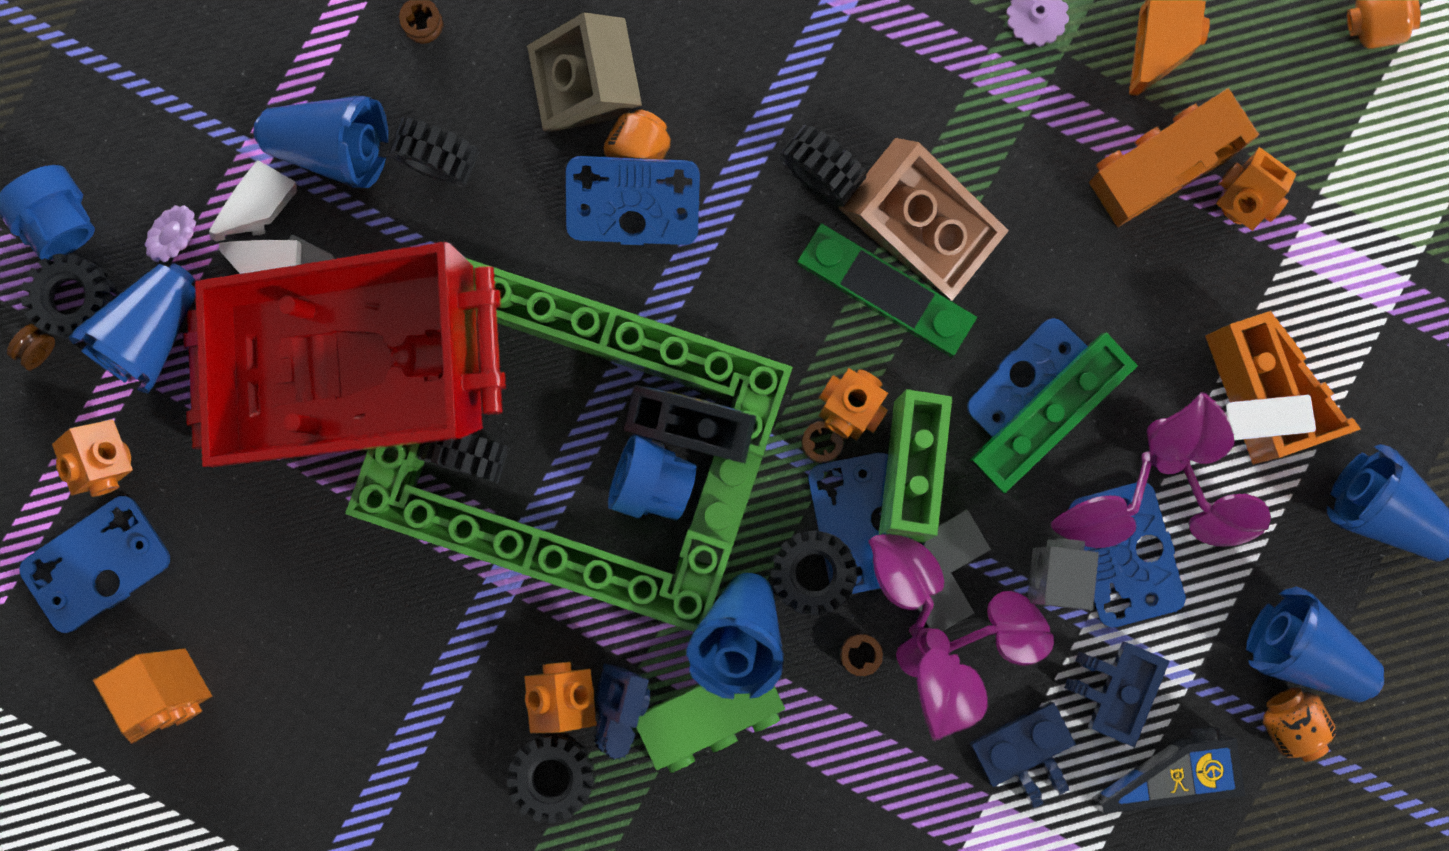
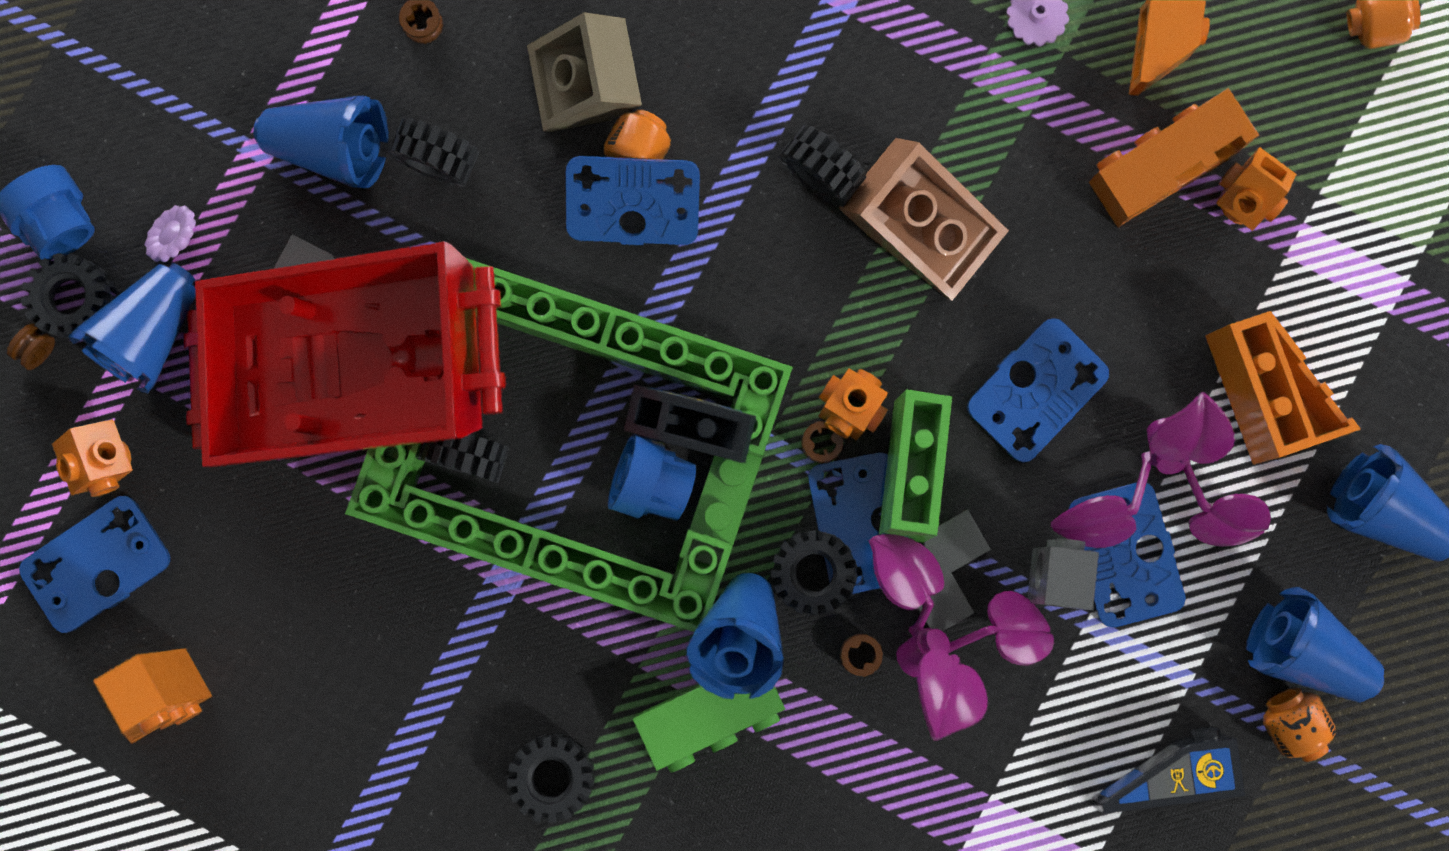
white slope [209,160,297,241] -> none
white slope [219,240,302,274] -> none
orange brick [524,662,596,733] -> none
dark blue hinge [594,663,650,760] -> none
green plate [797,223,977,358] -> none
dark blue hinge [969,701,1076,808] -> none
green plate [970,332,1138,494] -> none
dark blue hinge [1064,641,1170,748] -> none
white sticker [1226,395,1316,440] -> none

